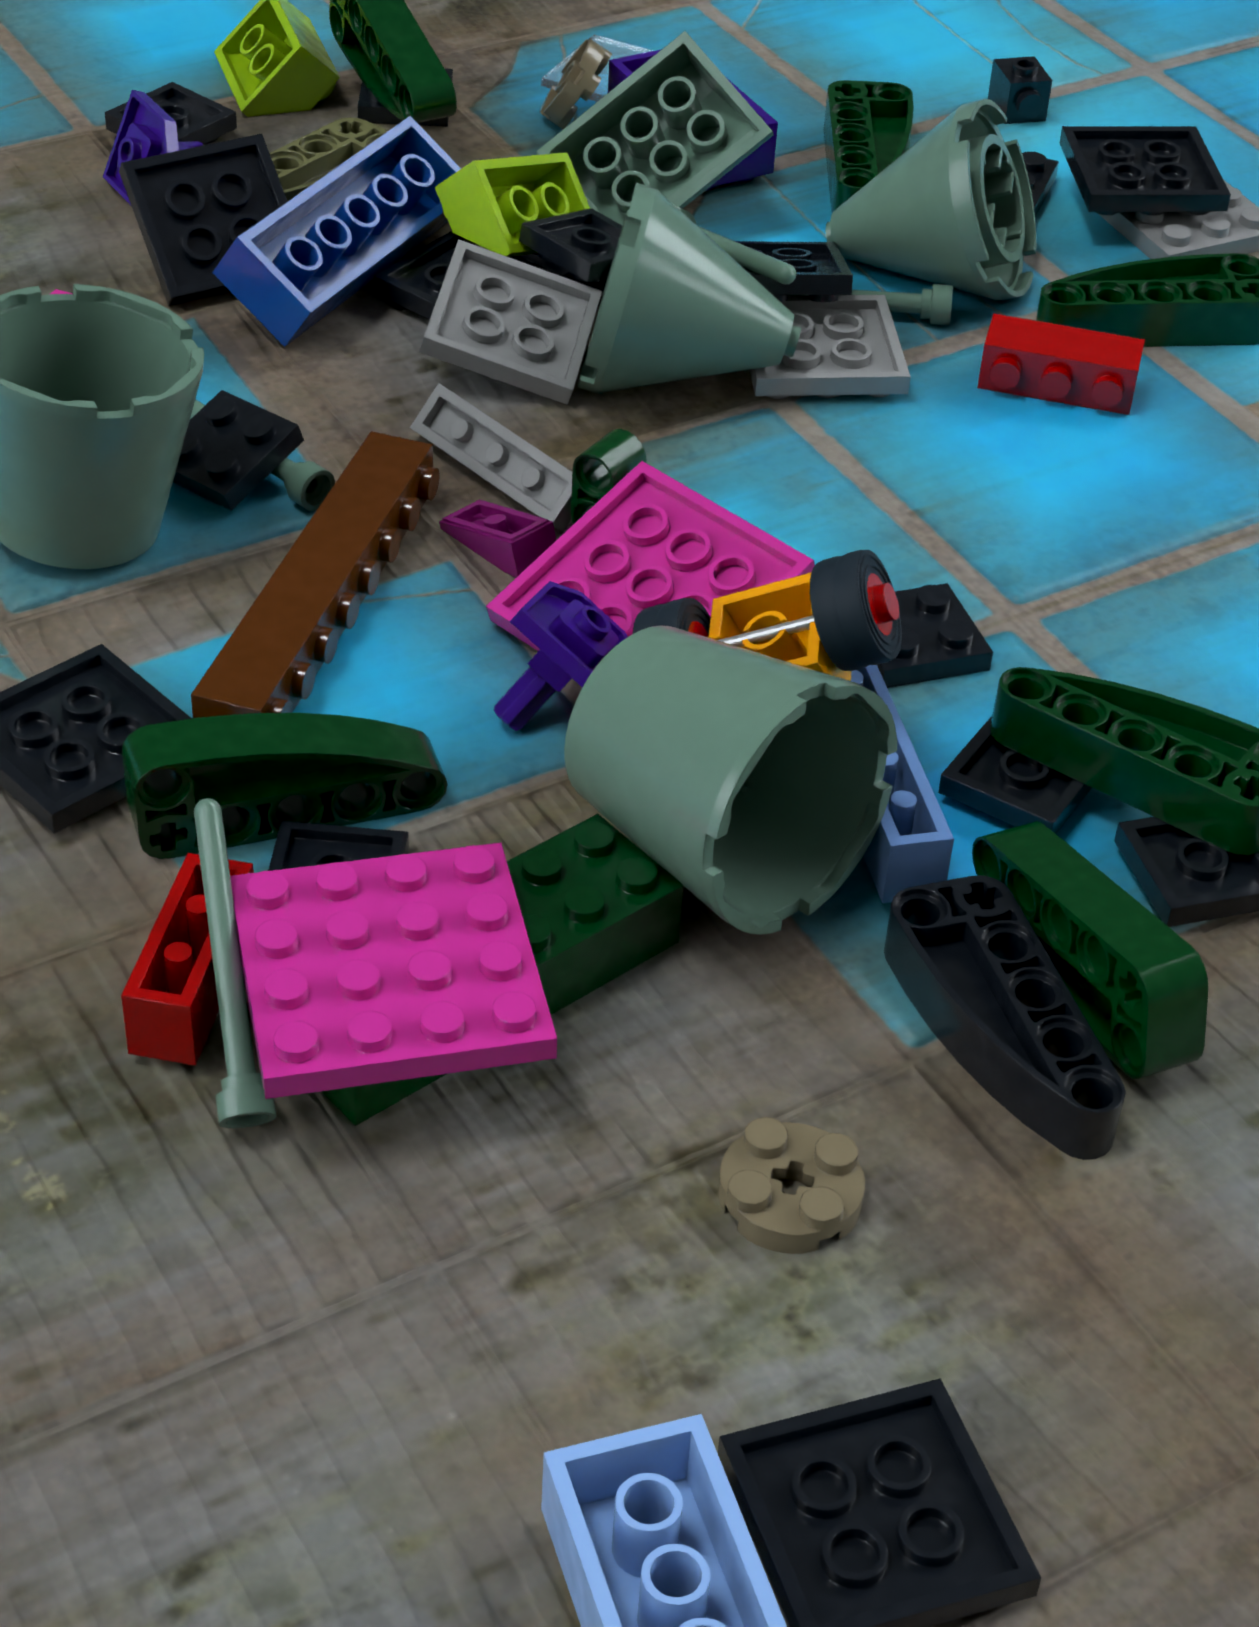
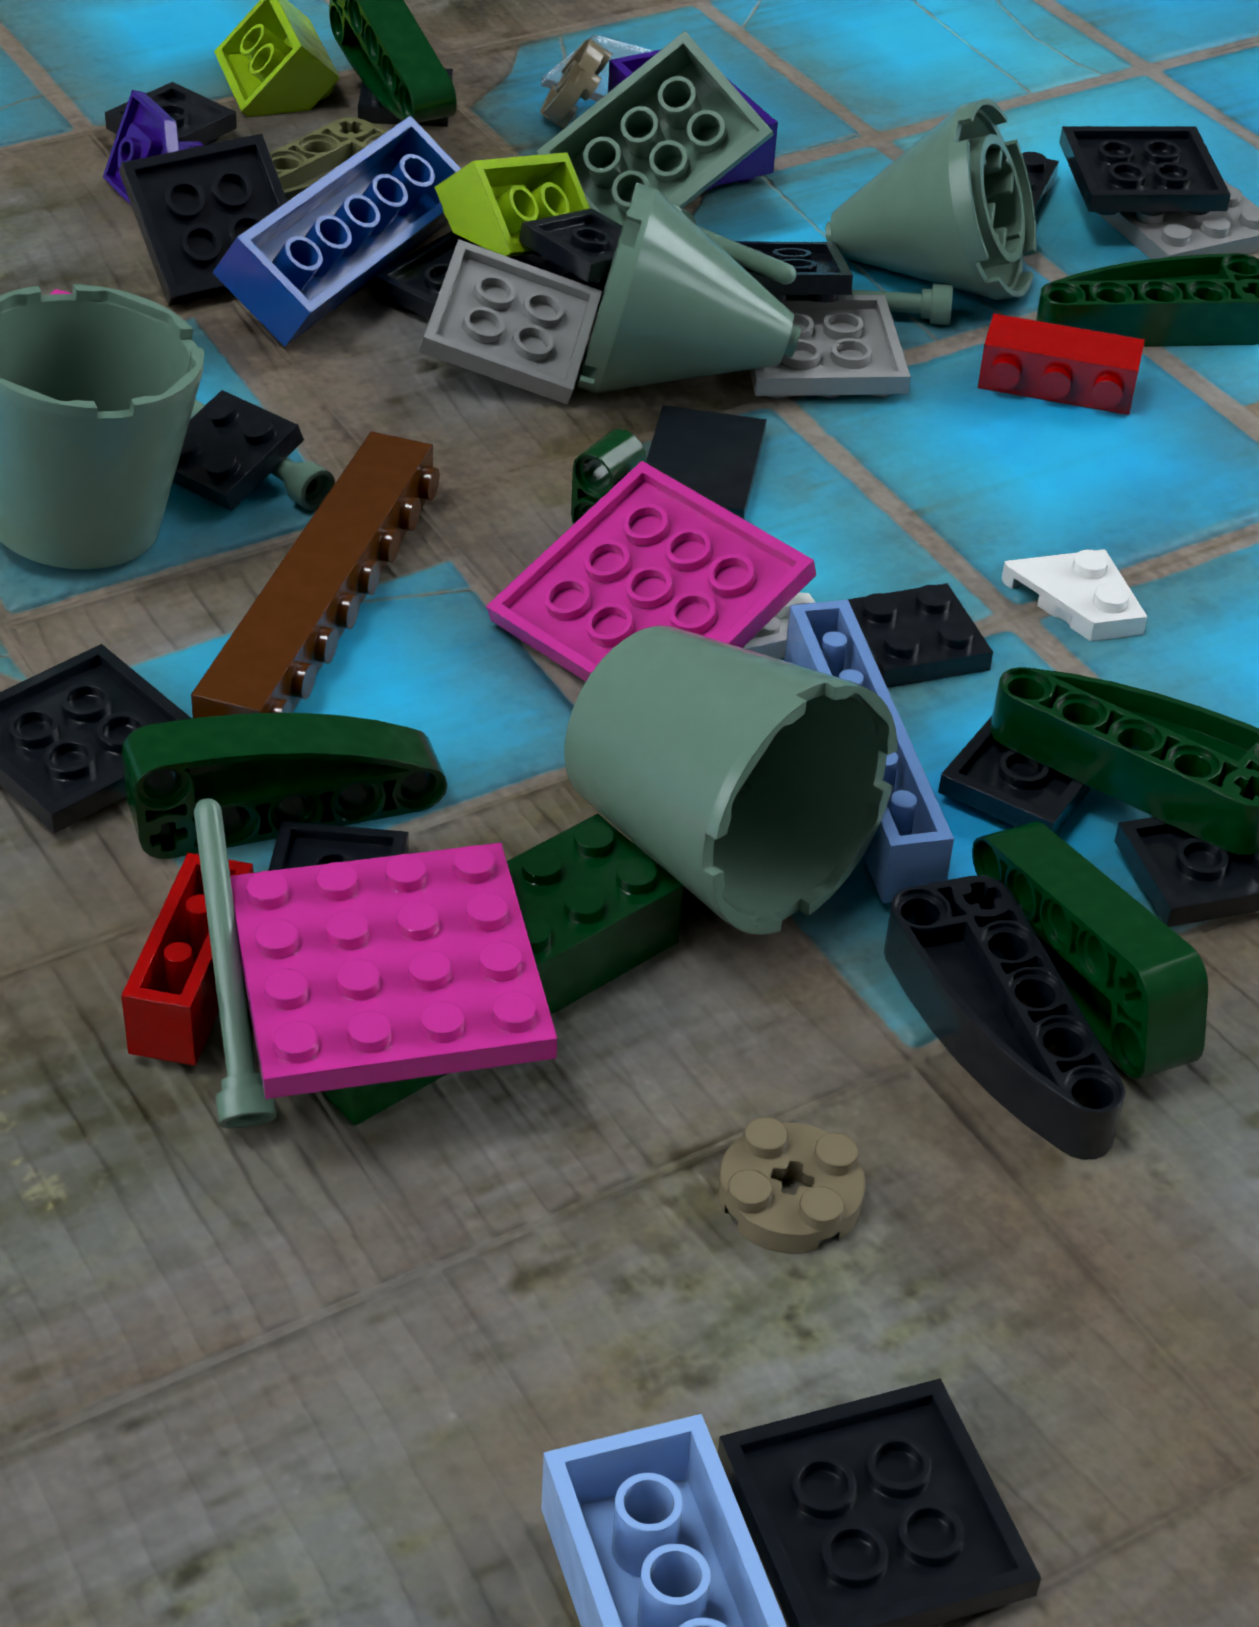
light grey plate [410,383,572,532] -> none
magenta slope [439,499,556,578] -> none
dark purple piece [493,581,628,731] -> none
brick [633,550,902,681] -> none
dark green beam [823,80,914,213] -> none
black brick [988,56,1053,124] -> none
none -> black tile [646,405,767,520]
none -> white wing [1001,549,1148,641]

